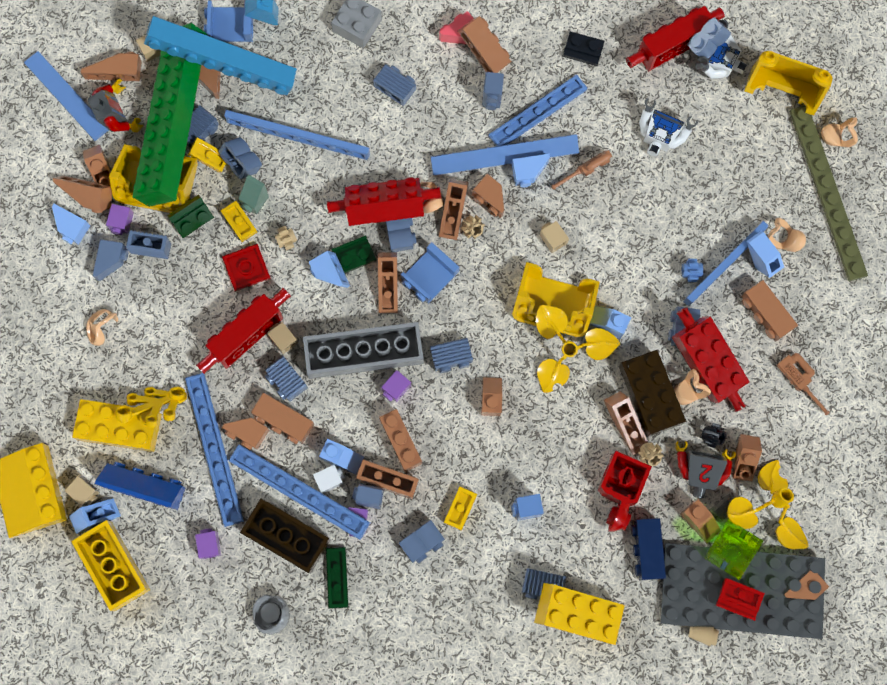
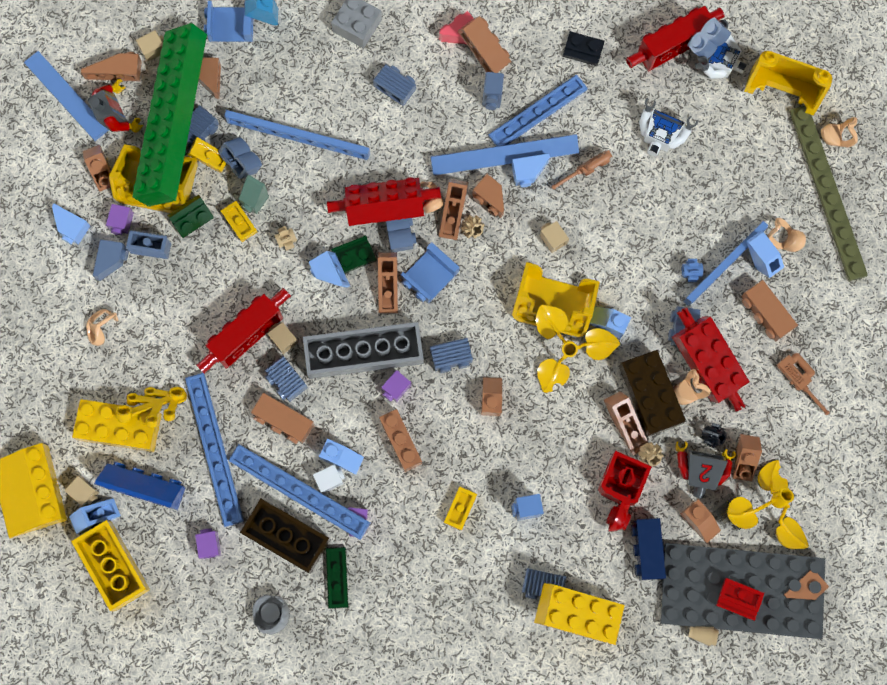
nougat slope [53,176,112,213] -> none
dark azure brick [144,16,297,95] -> none
red tile [222,243,271,292] -> none
nougat slope [222,418,270,450] -> none
sand blue brick [352,484,384,509] -> none
nougat brick [356,460,419,500] -> none
sand blue brick [399,520,445,564] -> none
clear neon green container [704,519,763,580] -> none

